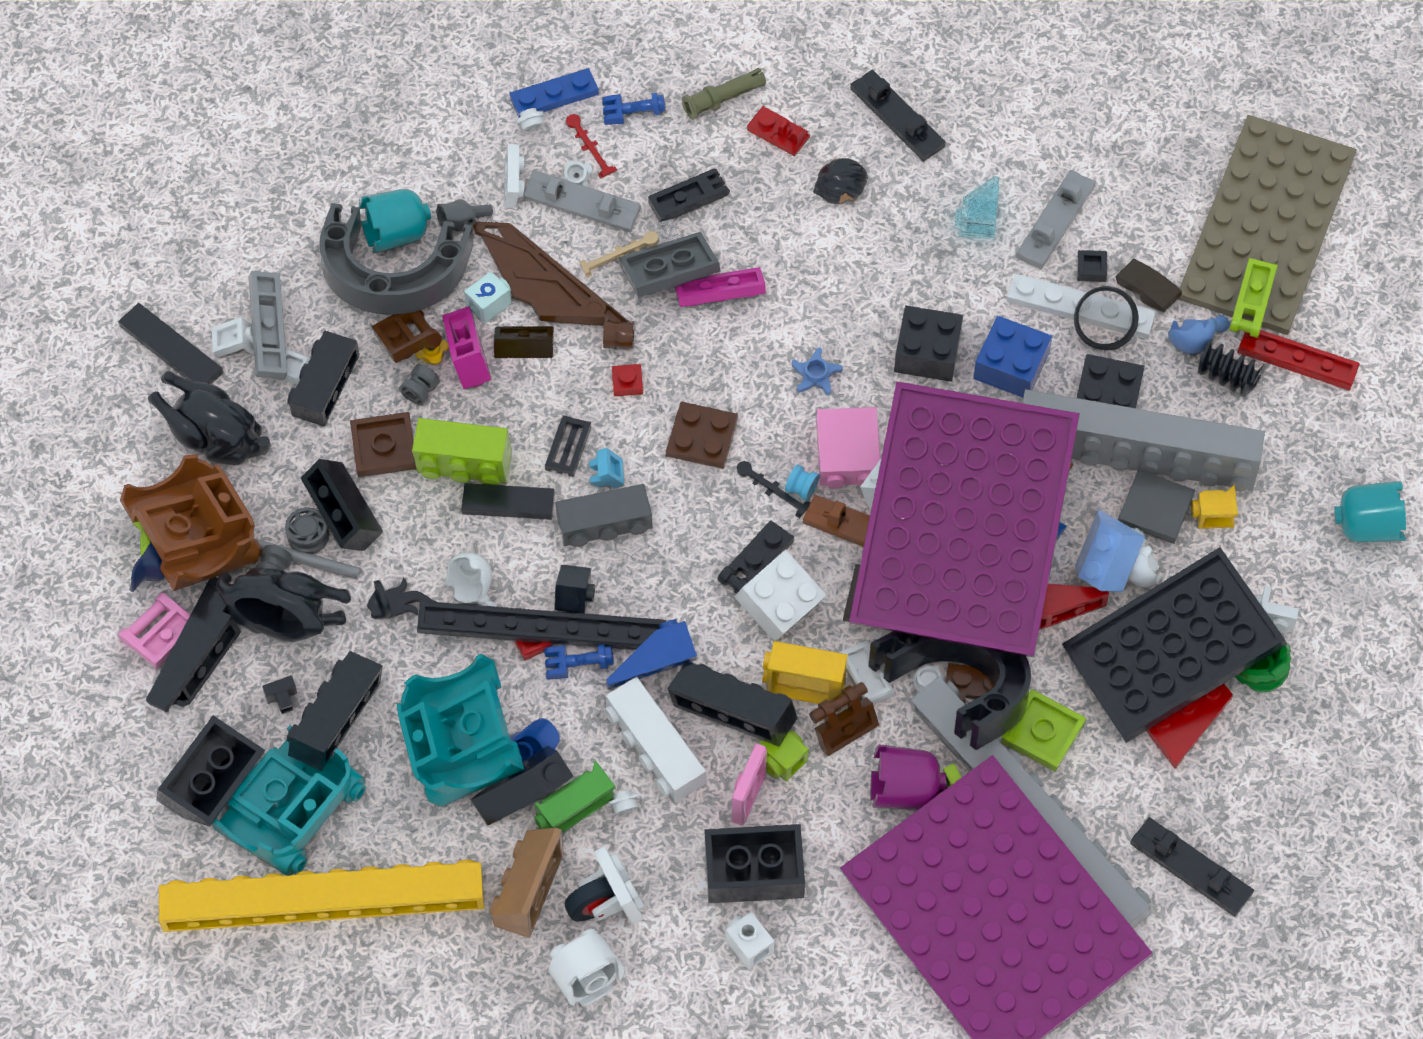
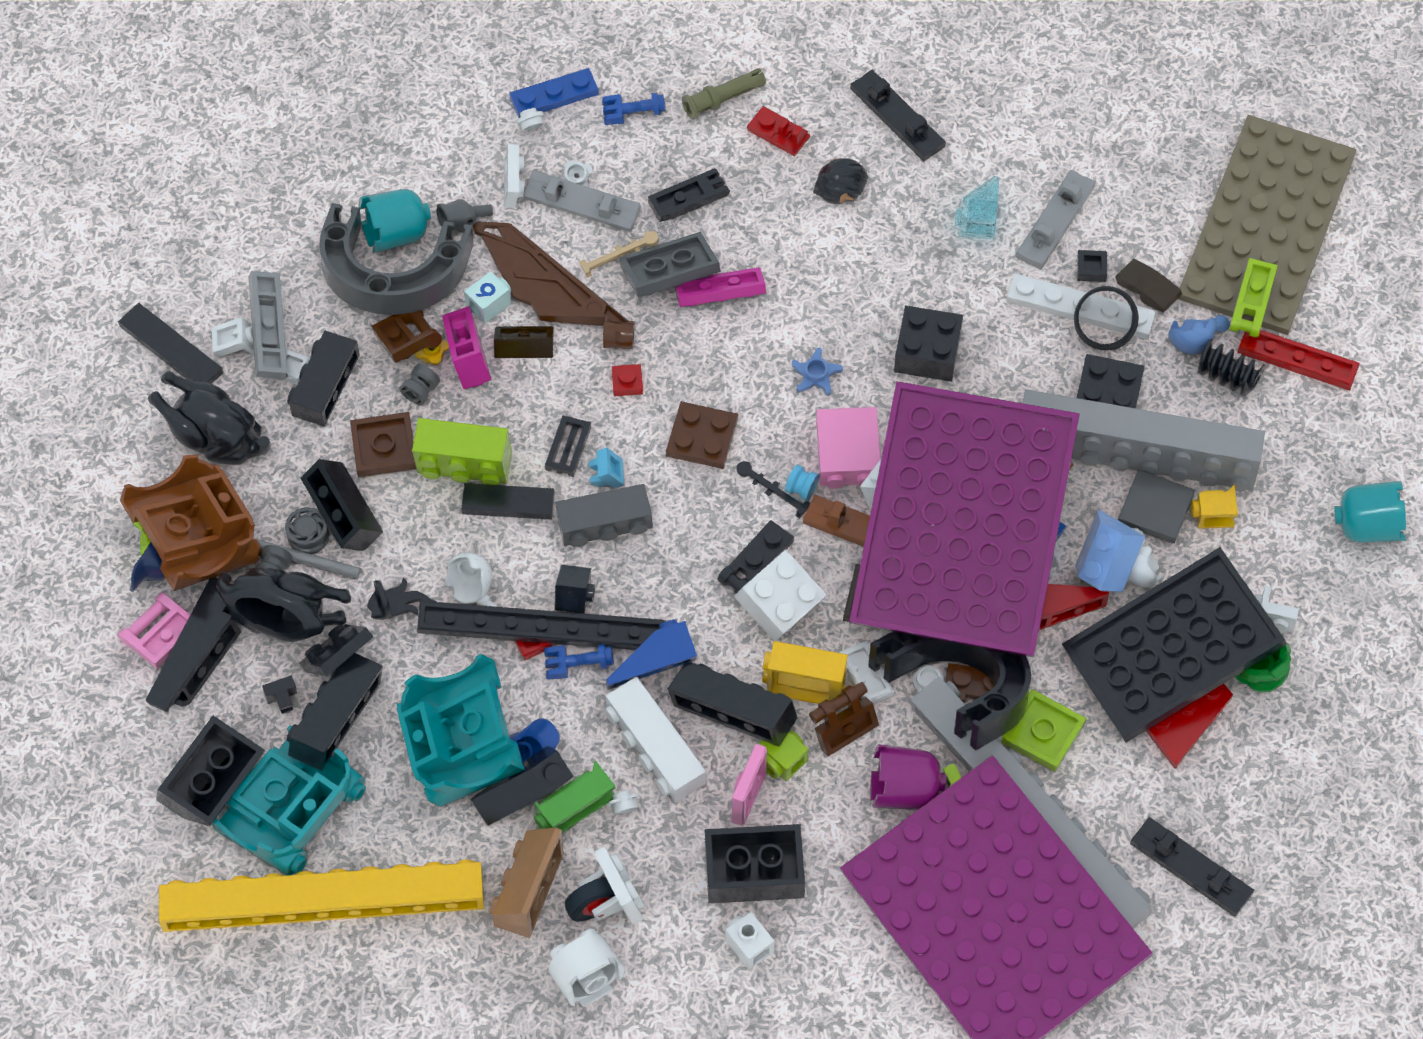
red piece [566,114,618,179] -> none
blue brick [973,315,1052,398] -> none
none -> black plate [299,624,373,676]

